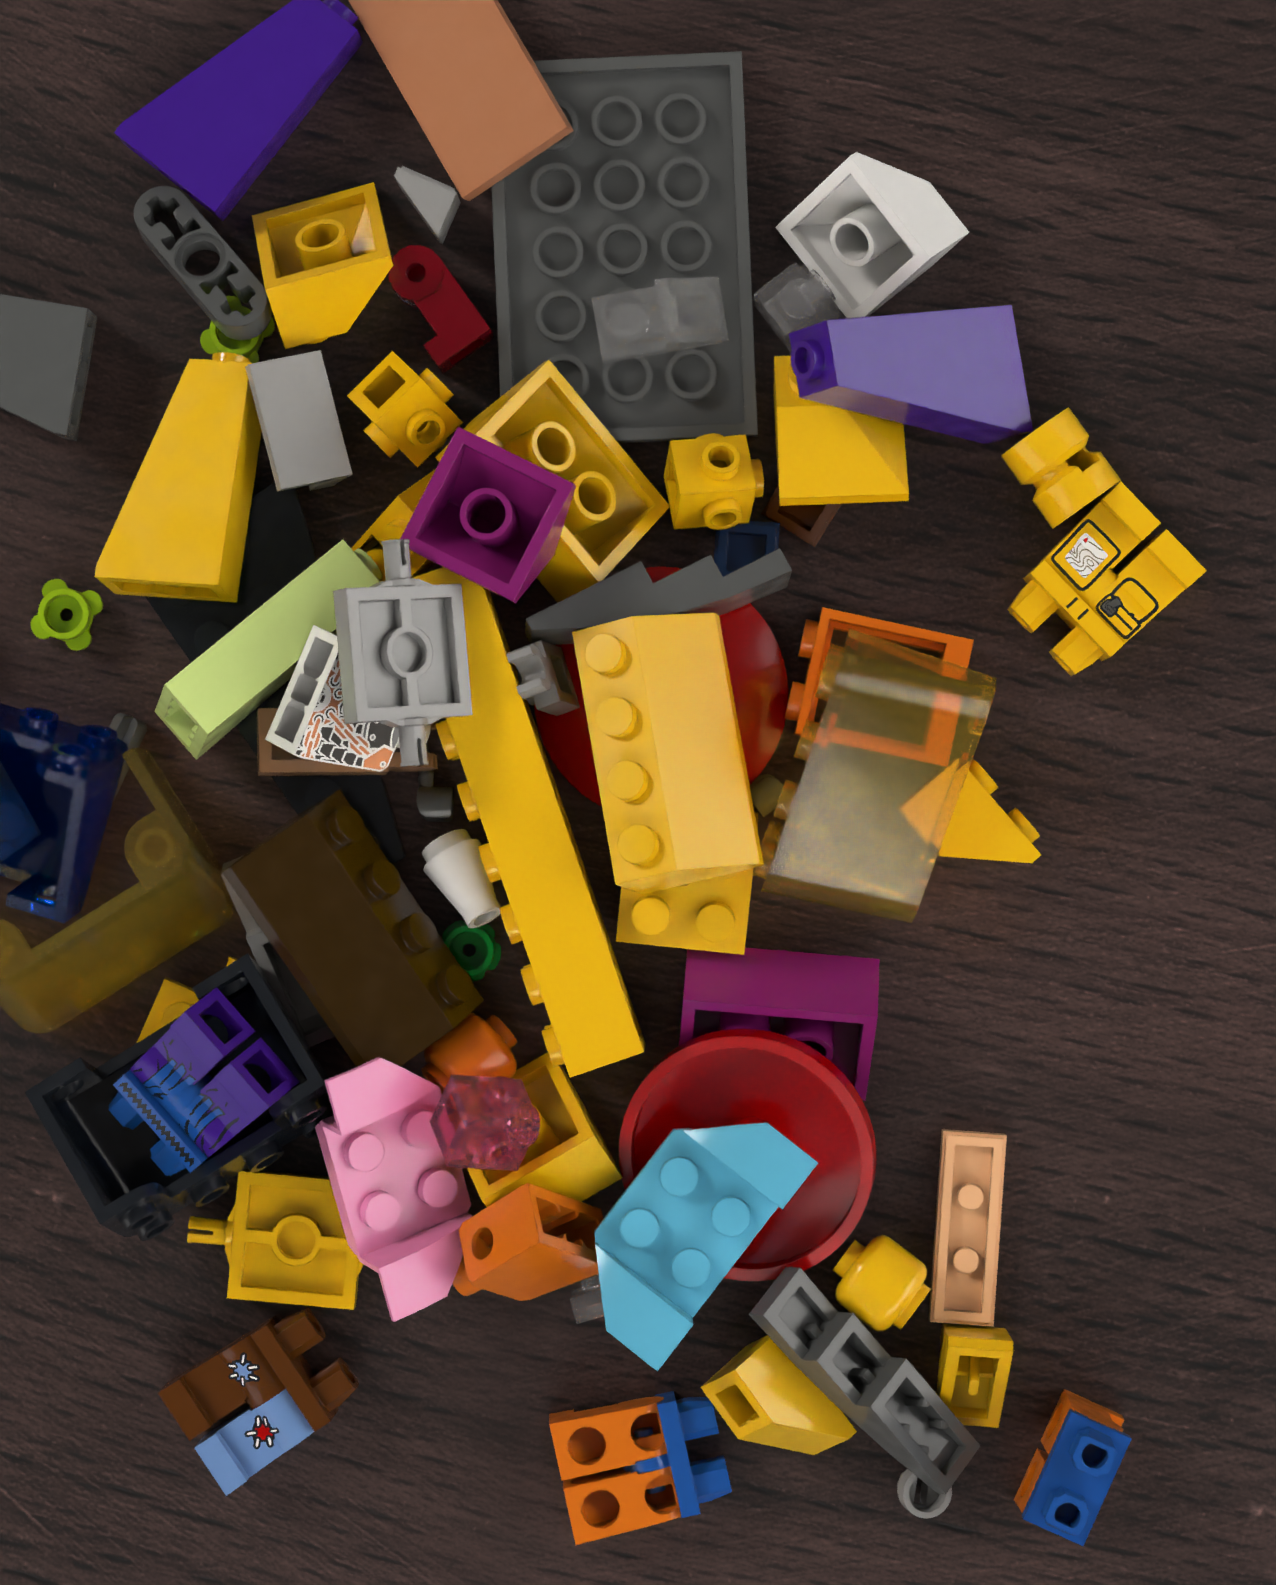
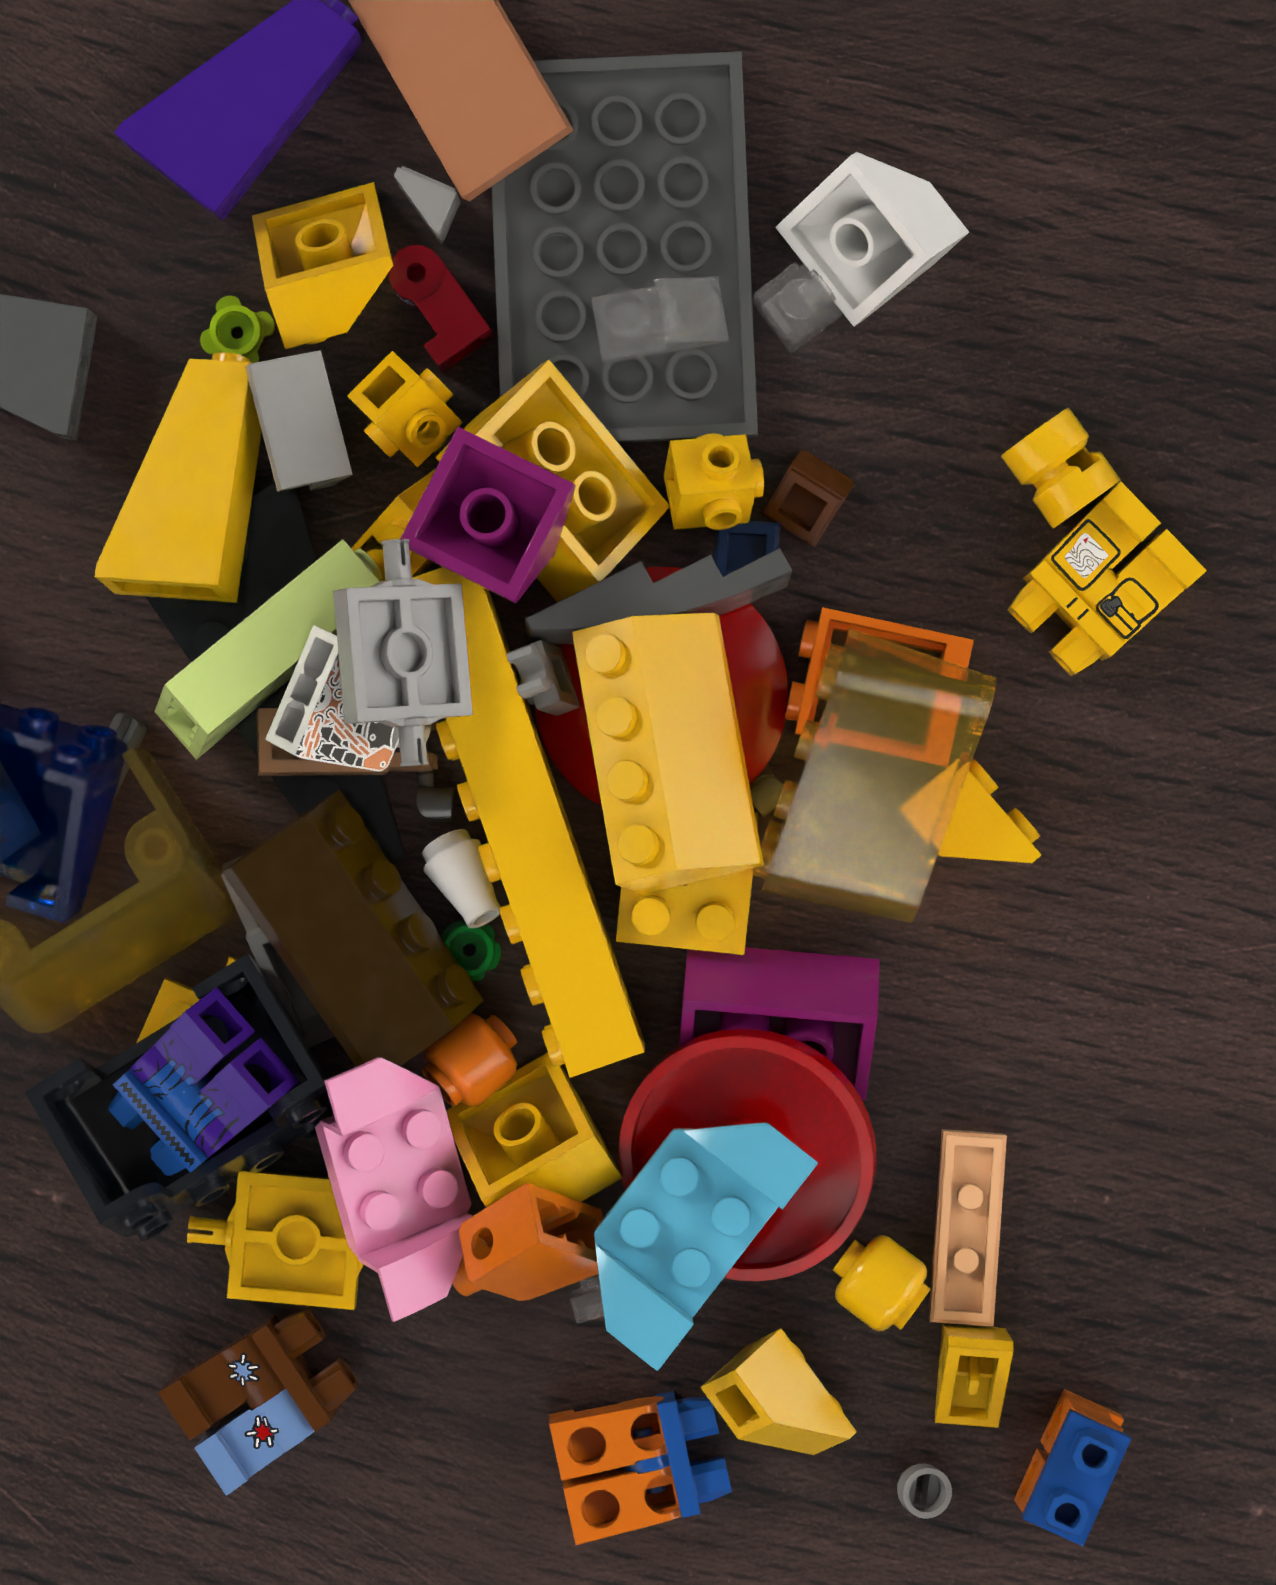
lime plate [31,579,103,651] -> none
dark grey beam [134,186,272,340] -> none
clear pink brick [430,1074,540,1171] -> none
dark grey slope [749,1267,980,1494] -> none
yellow slope [774,355,909,506] -> none
slope [789,305,1033,444] -> none

